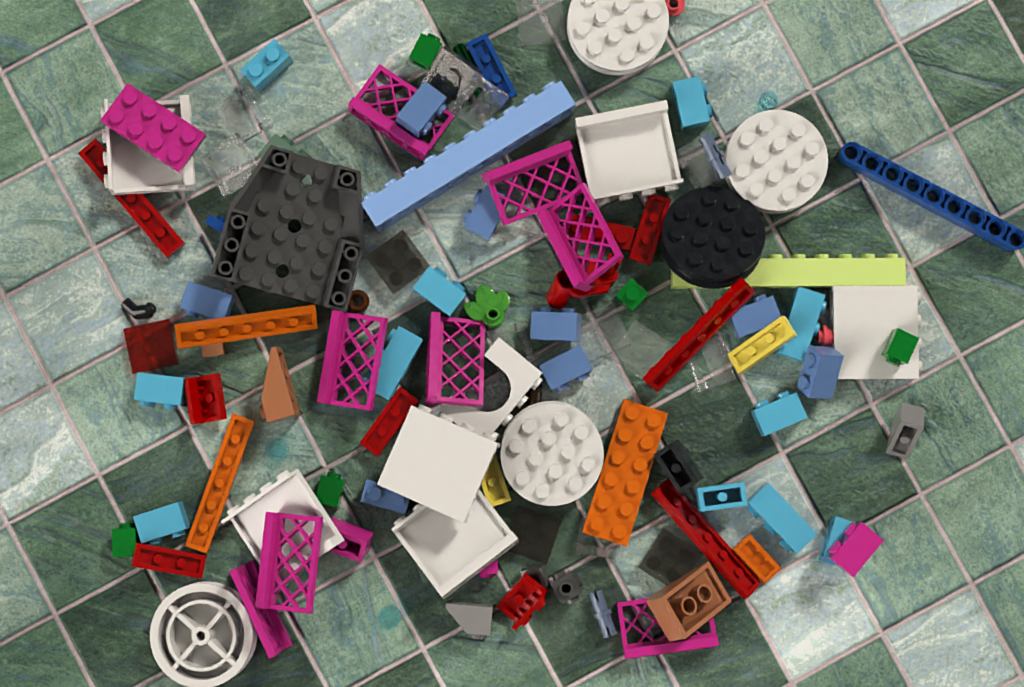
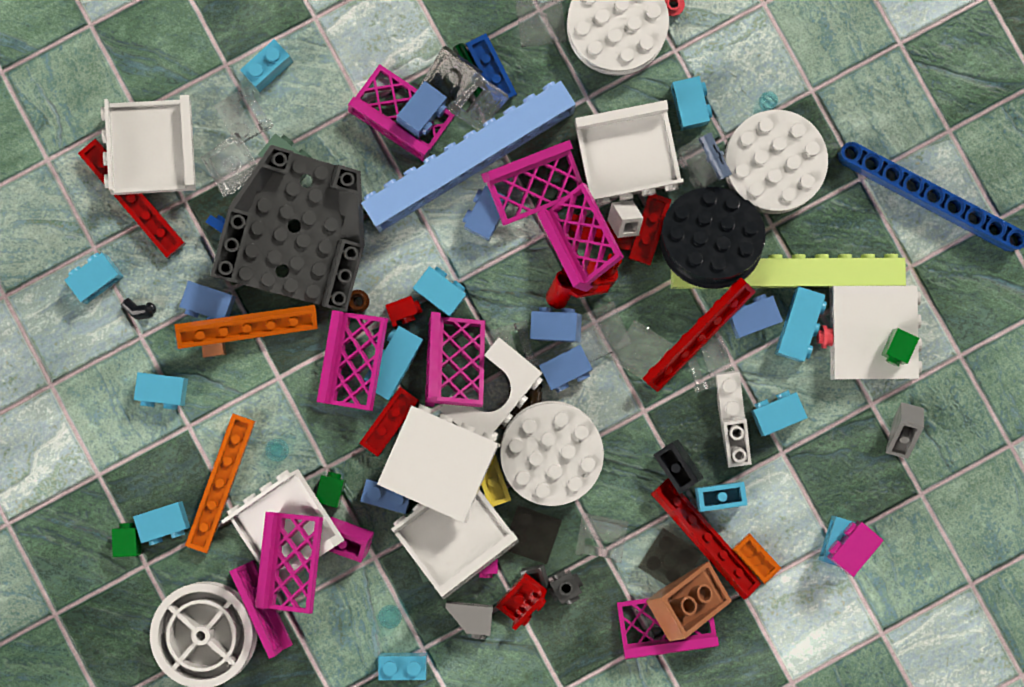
dark pink plate [101,83,206,174] -> none
clear red plate [123,319,180,374] -> none
red plate [131,542,207,579] -> none
red bracket [184,373,227,424] -> none
nougat slope [259,346,301,423] -> none
clear smoke plate [366,230,431,294] -> none
green brick [409,33,443,73] -> none
bright green plate [464,285,510,327] -> none
orange plate [582,399,668,547] -> none
sand blue pin [588,589,617,638] -> none
green brick [614,278,649,313] -> none
light yellow plate [727,316,797,374] -> none
medium azure brick [746,482,817,553] -> none
medium blue brick [797,346,844,399] -> none
none -> medium azure brick [65,252,124,304]
none -> medium azure brick [378,653,427,680]
none -> red brick [385,296,423,328]
none -> white brick [607,200,643,238]
none -> white slope [715,370,752,468]

